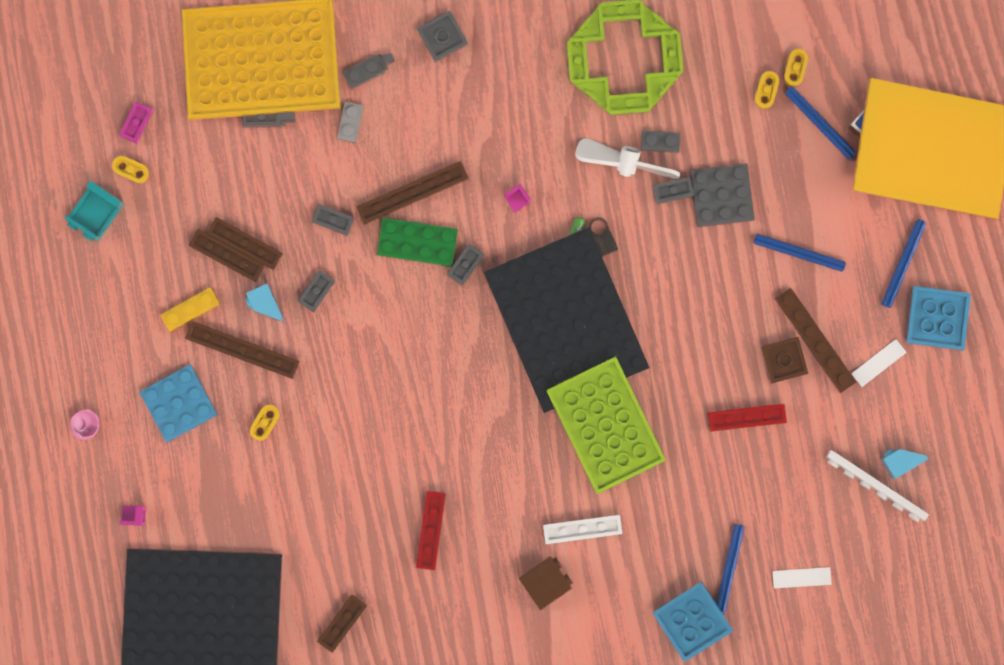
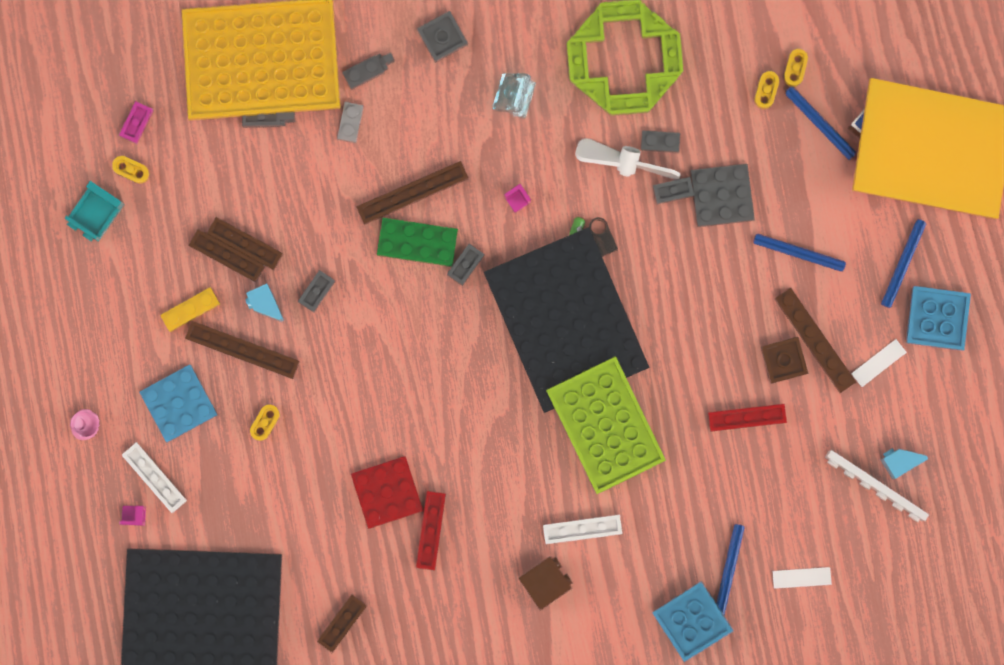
dark grey plate [312,204,354,236] -> none
none -> white plate [122,442,187,513]
none -> red plate [351,456,423,529]
none -> clear light blue bracket [492,73,536,118]

